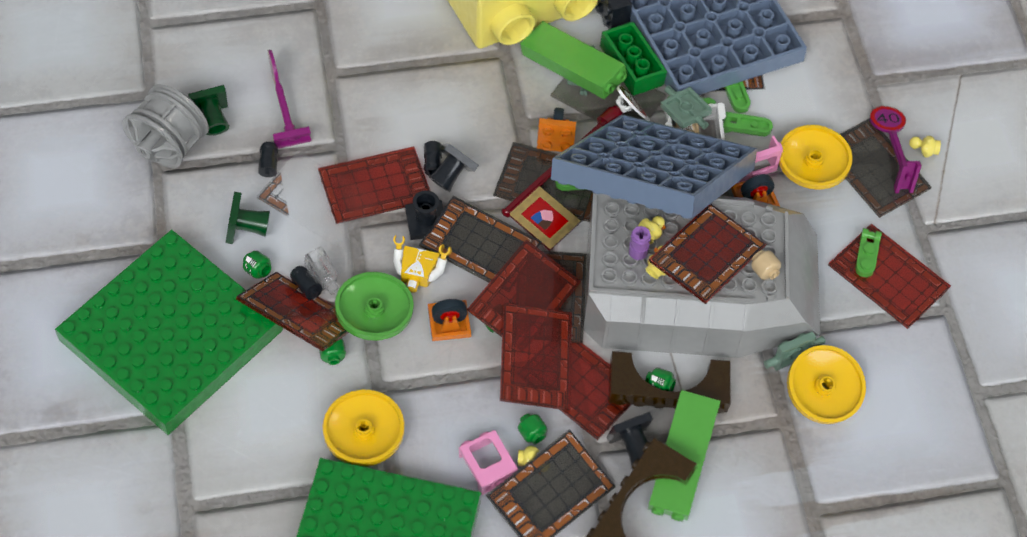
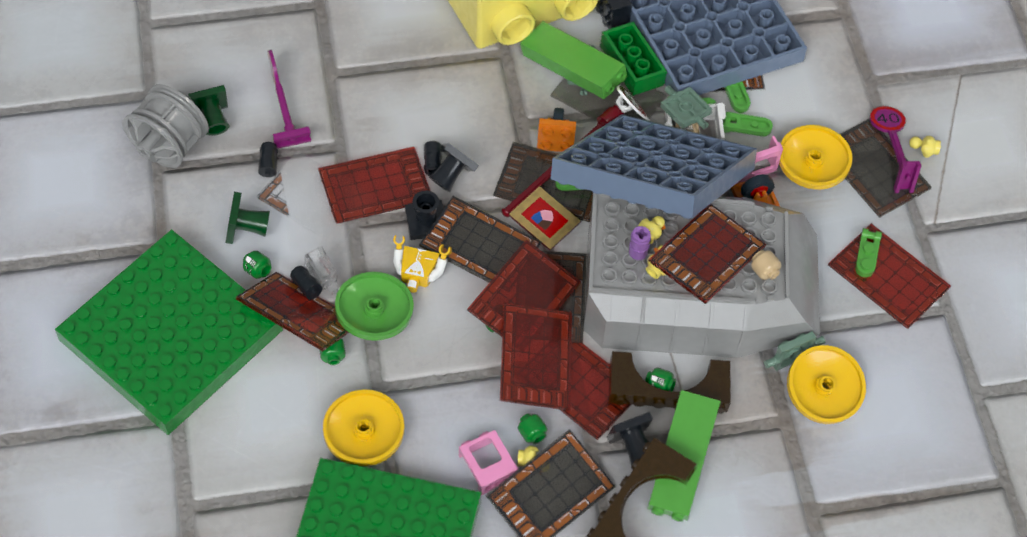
plate [428,299,471,341] -> none

